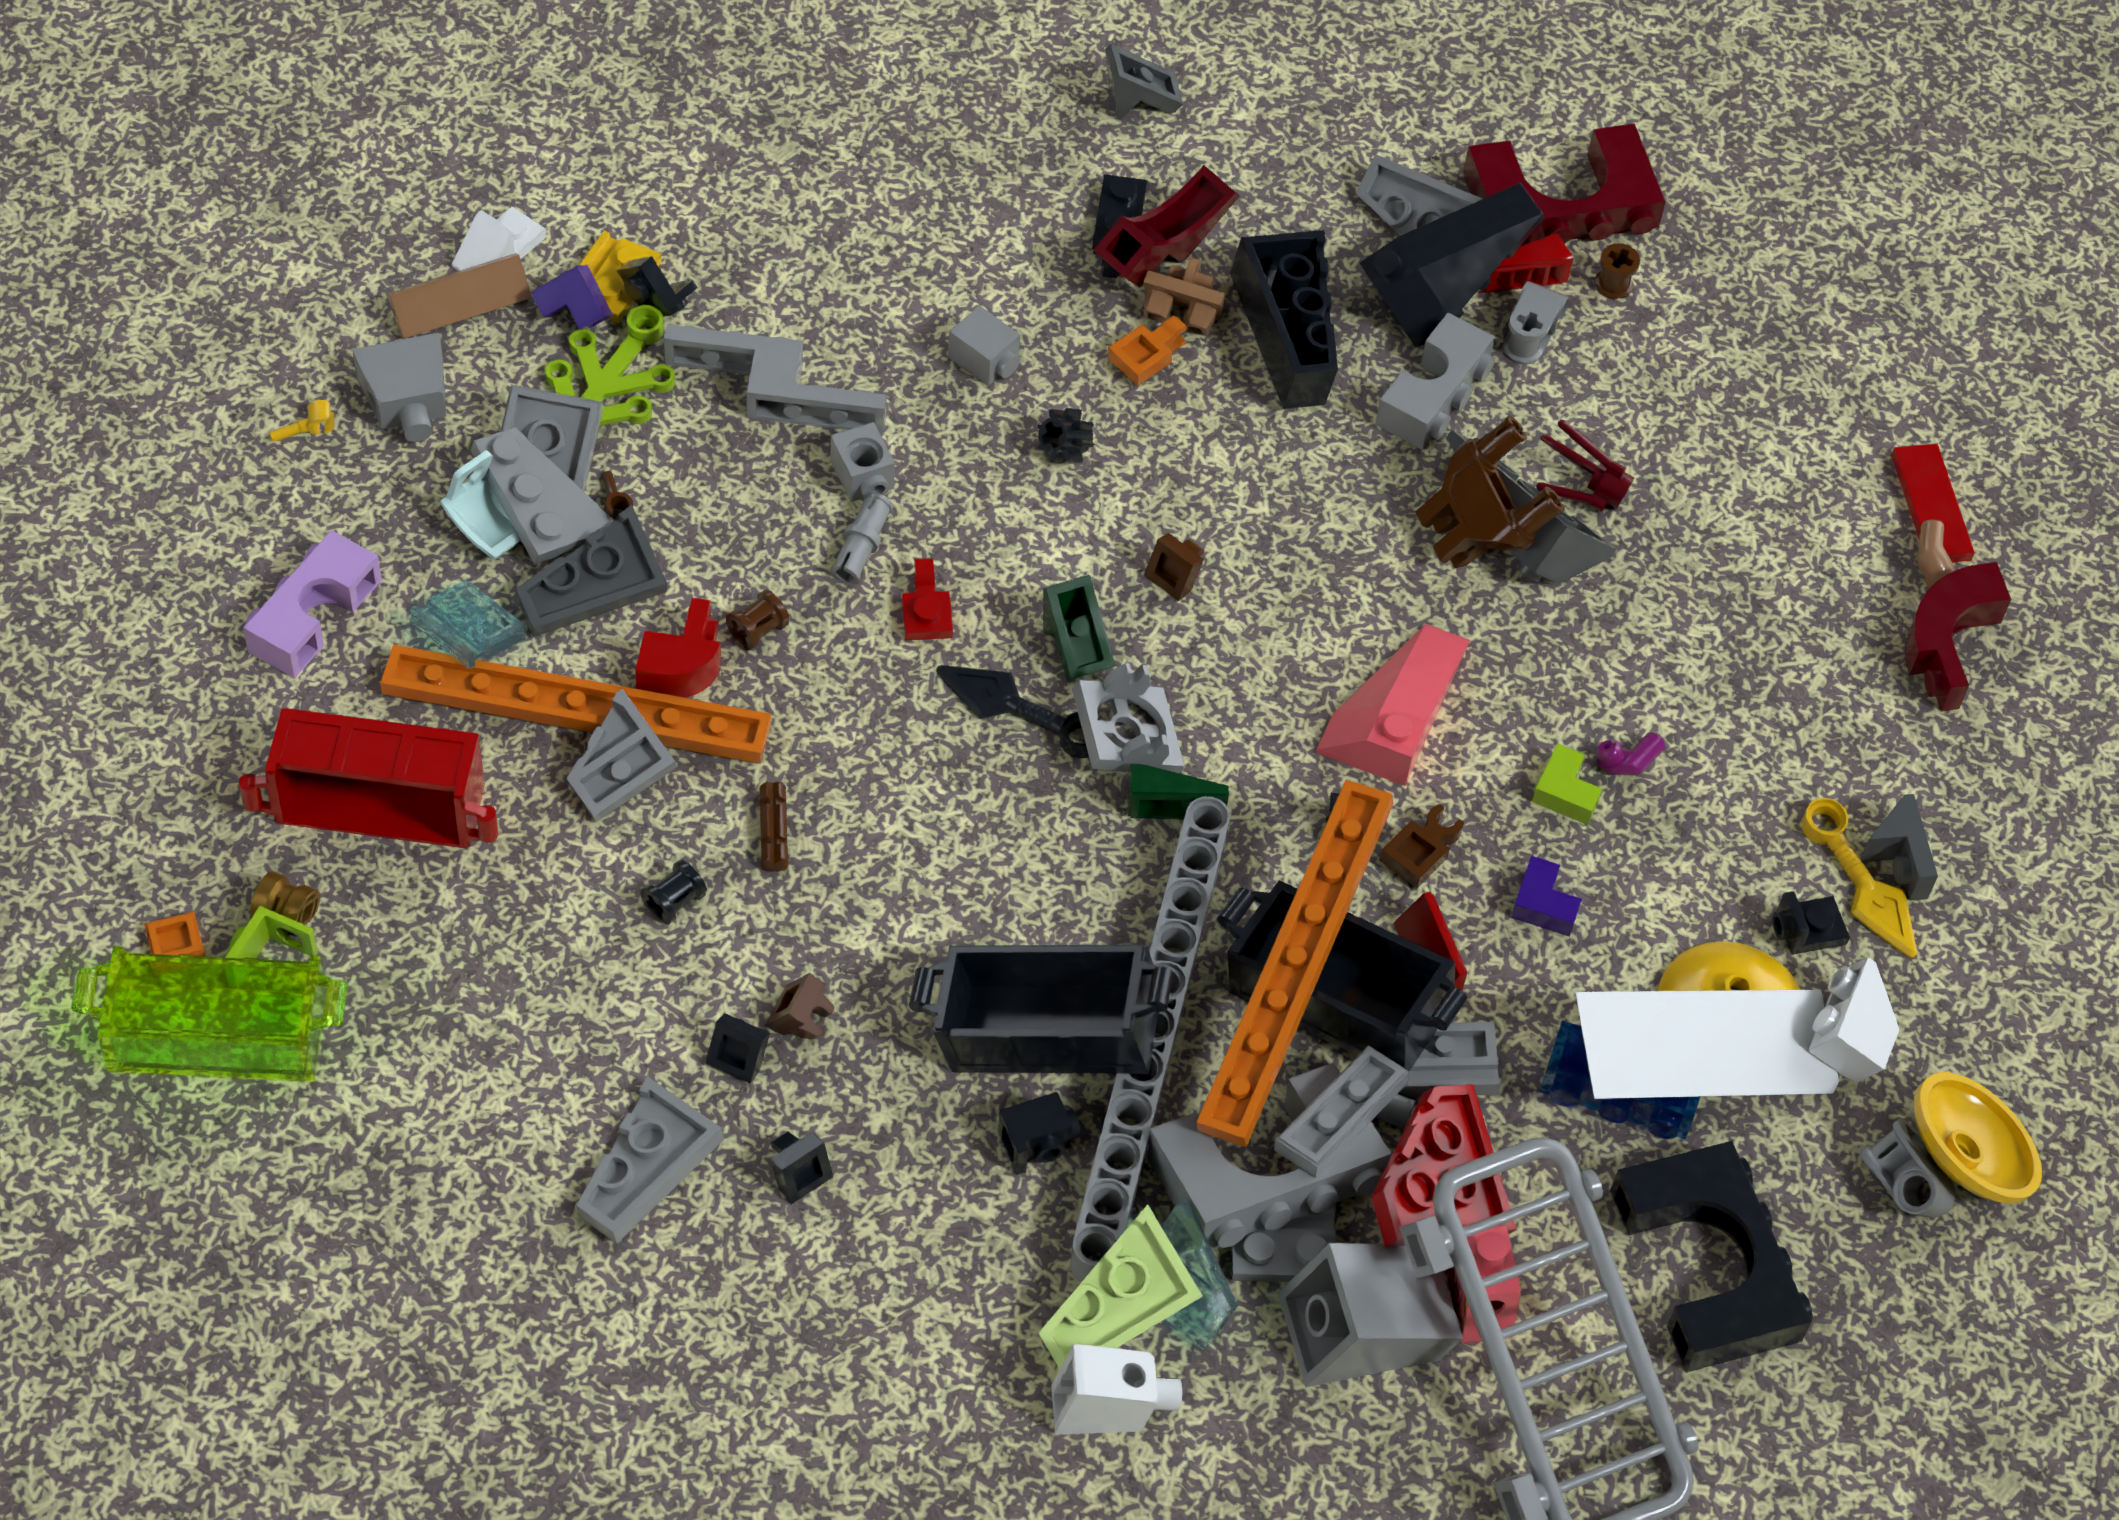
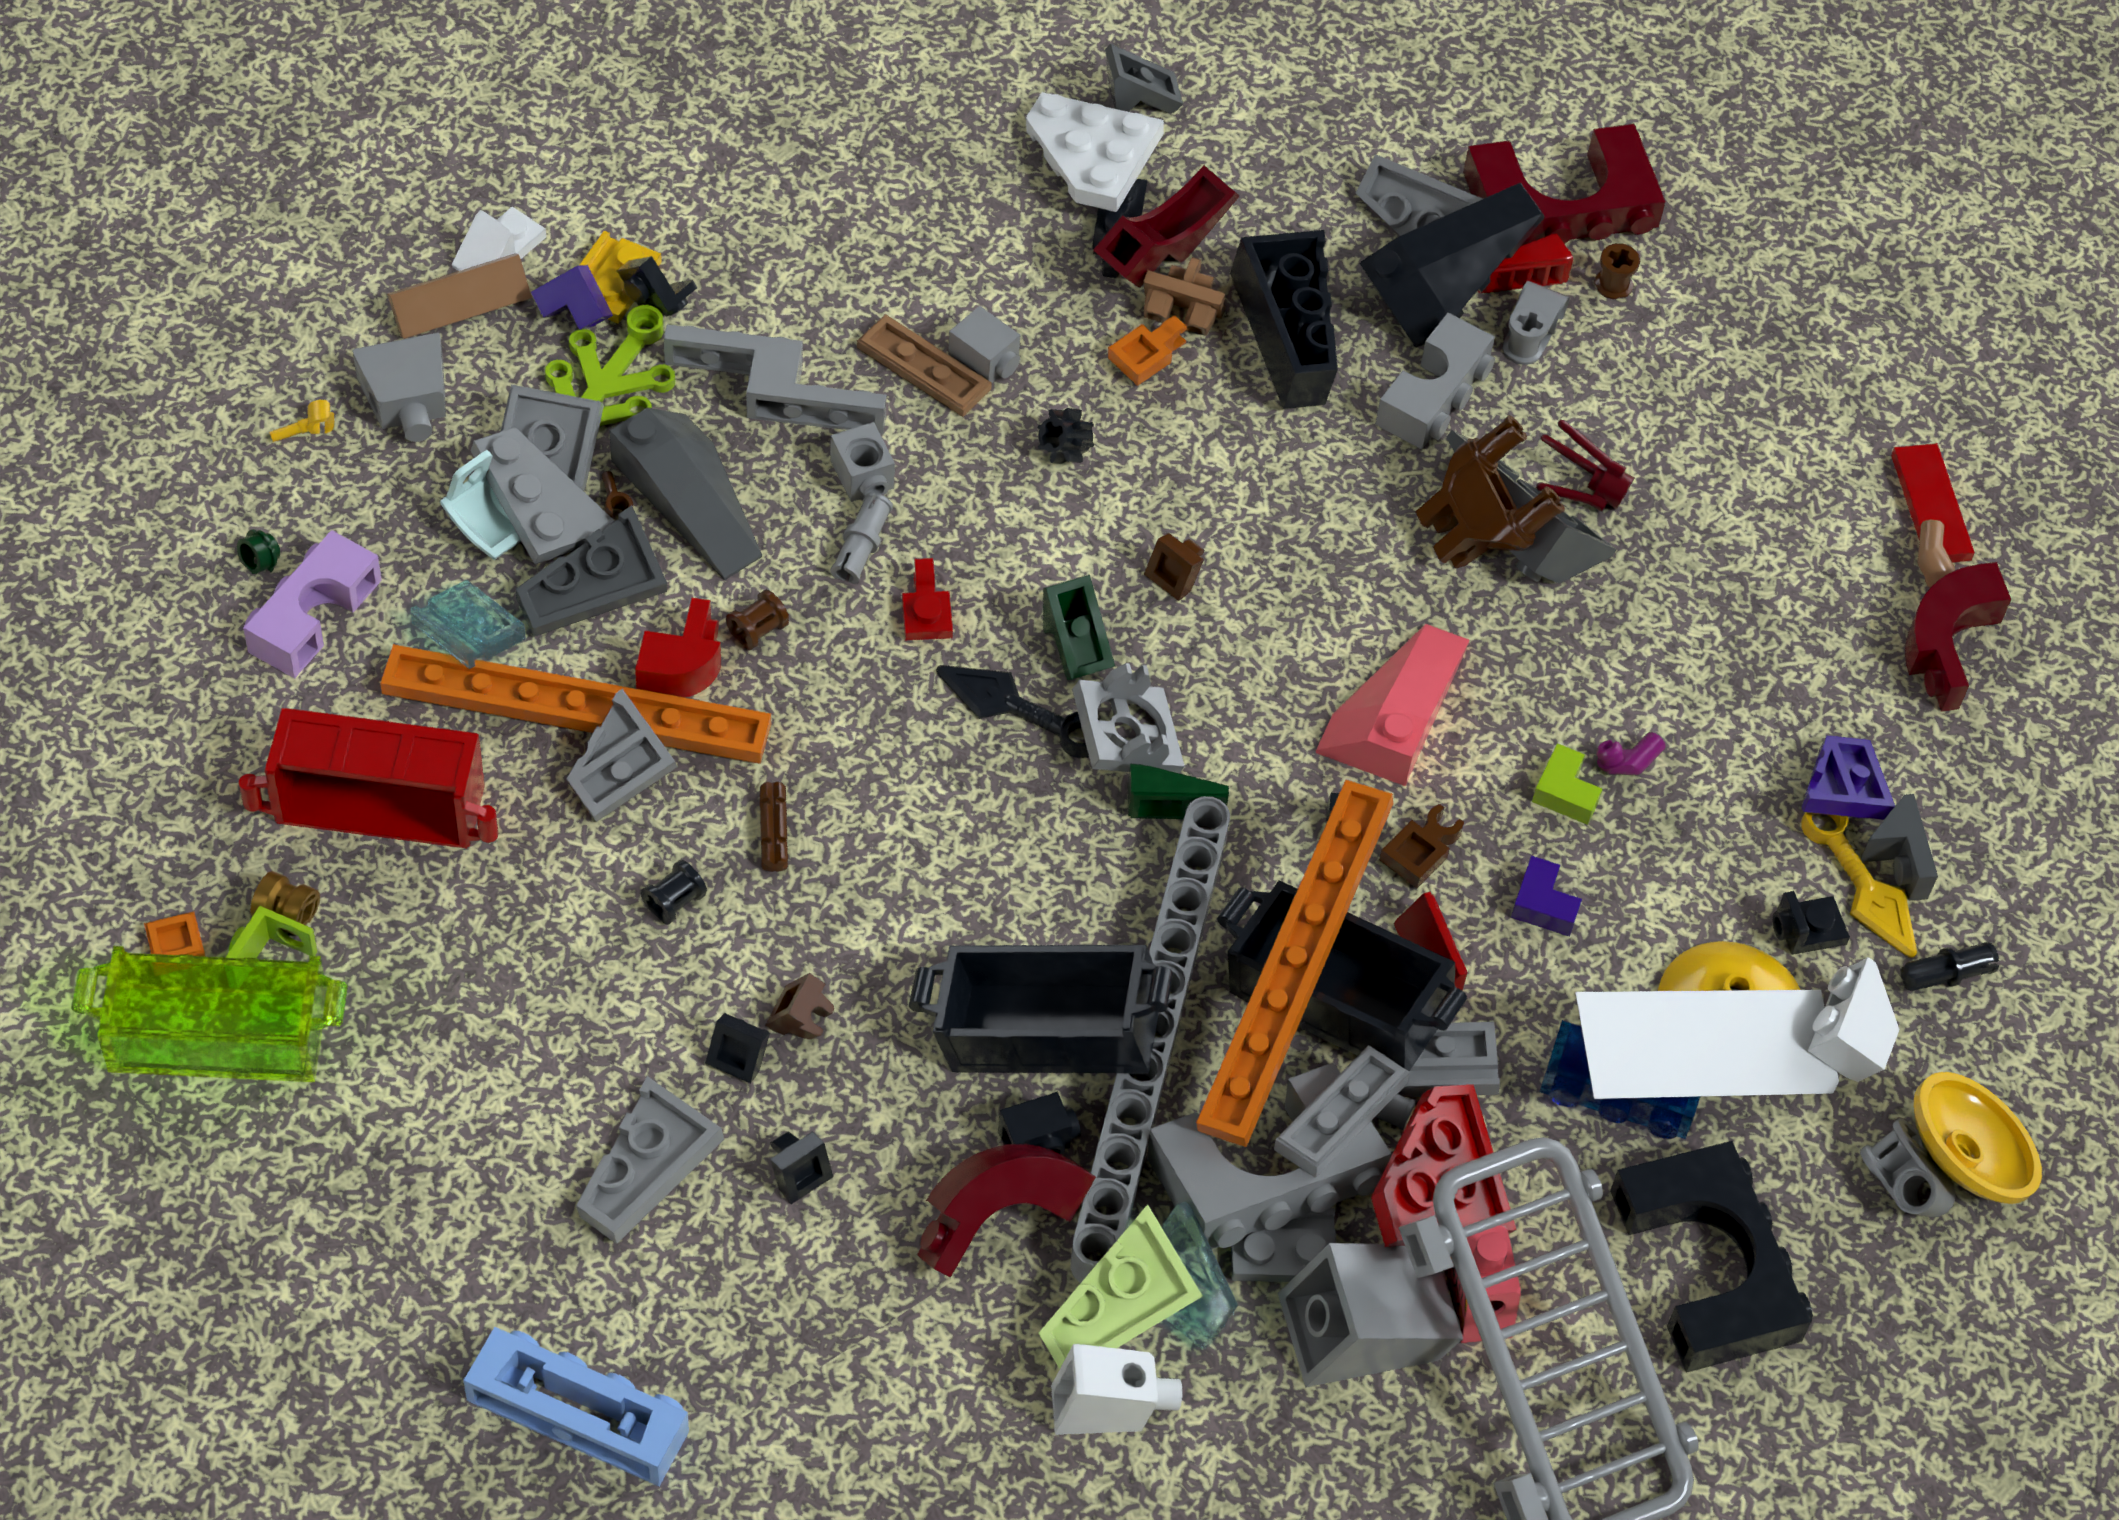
none -> dark green plate [237,529,280,574]
none -> light blue brick [463,1327,689,1486]
none -> dark grey wedge [609,408,762,580]
none -> medium nougat tile [857,314,992,417]
none -> dark red arch [917,1144,1096,1278]
none -> white plate [1026,92,1164,212]
none -> dark purple wing [1801,735,1895,820]
none -> black axle [1900,942,1999,991]

